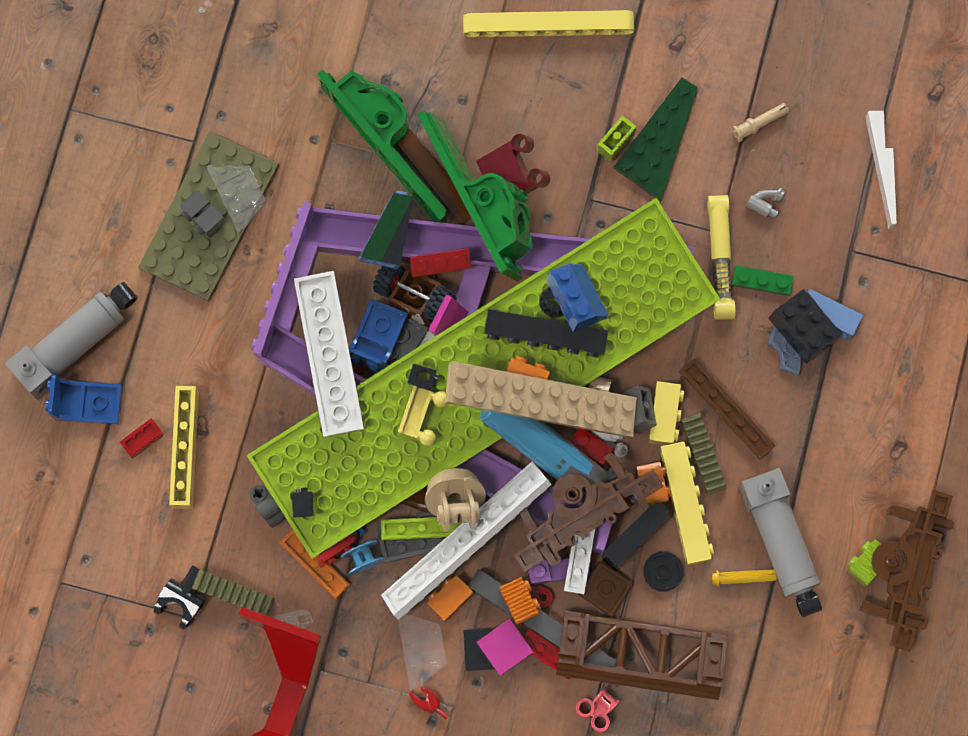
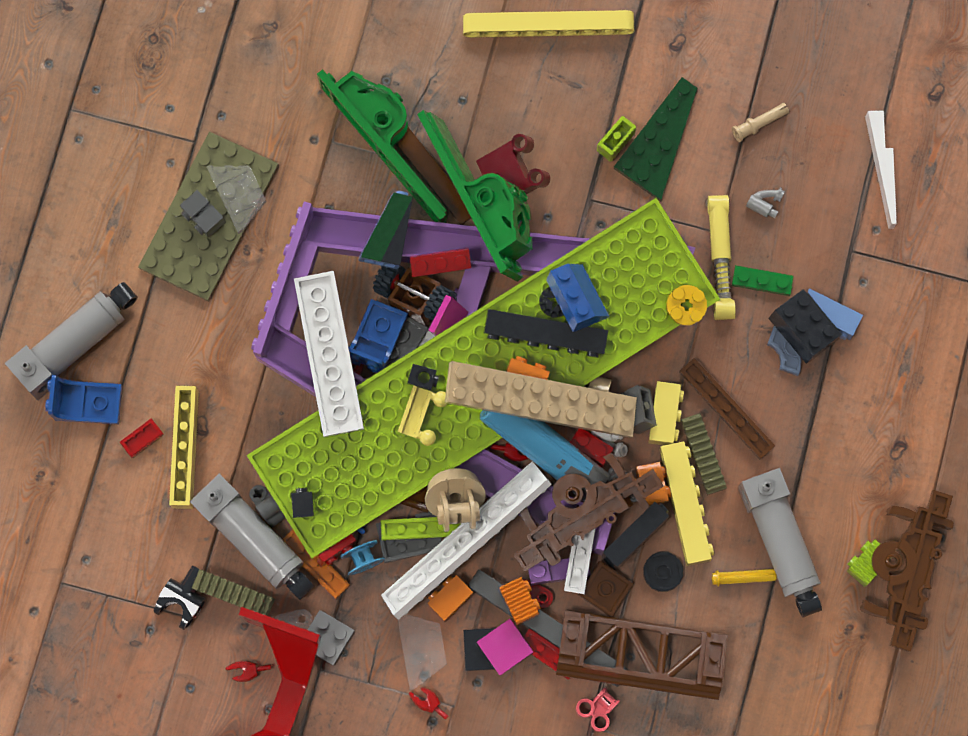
none -> light grey piece [190,474,315,600]
none -> red hand [225,661,271,682]
none -> light grey plate [308,610,355,666]
none -> red hand [491,442,528,461]
none -> yellow plate [666,285,707,326]

